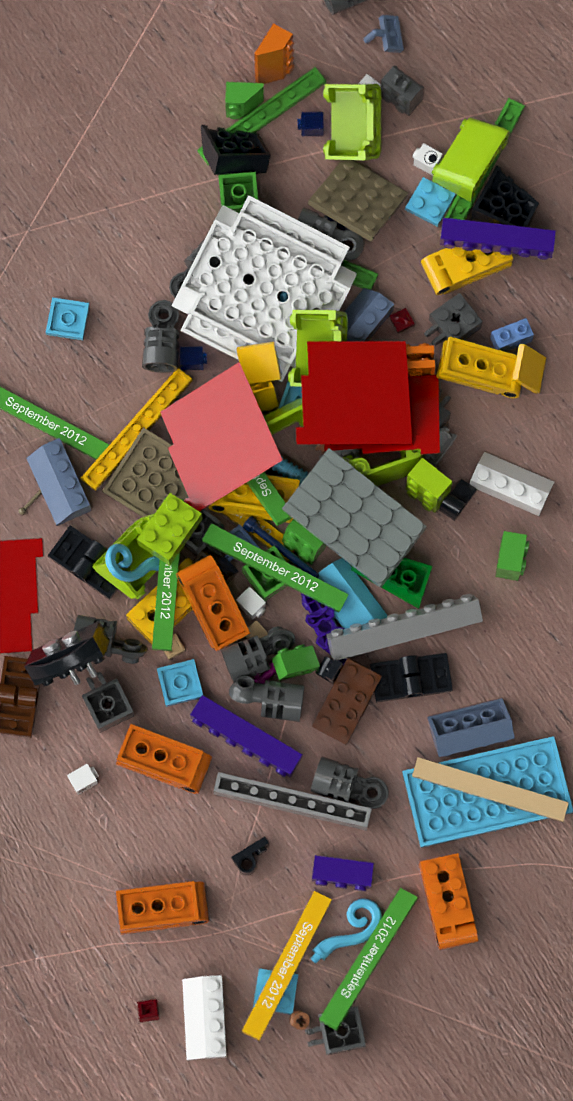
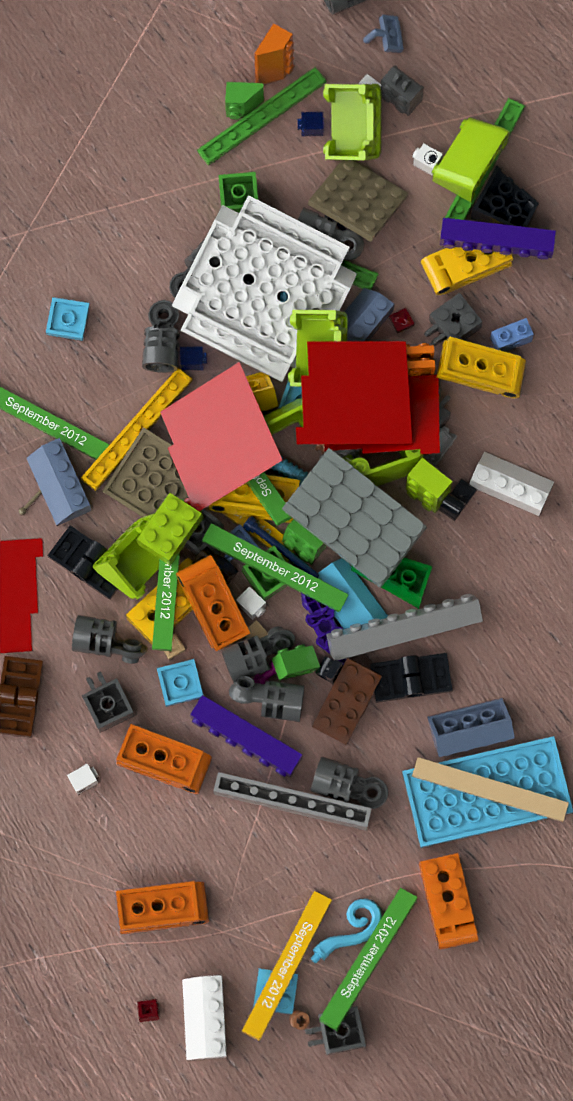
black piece [24,621,110,687] -> none
medium azure plant [105,544,160,582] -> none
black wedge [201,124,271,175] -> none
black plate [231,836,269,875] -> none
yellow tile [236,342,282,384] -> none
dark purple brick [312,855,374,891] -> none
medium azure plate [405,177,456,227] -> none
bright green brick [495,531,529,581] -> none
yellow tile [512,344,546,393] -> none

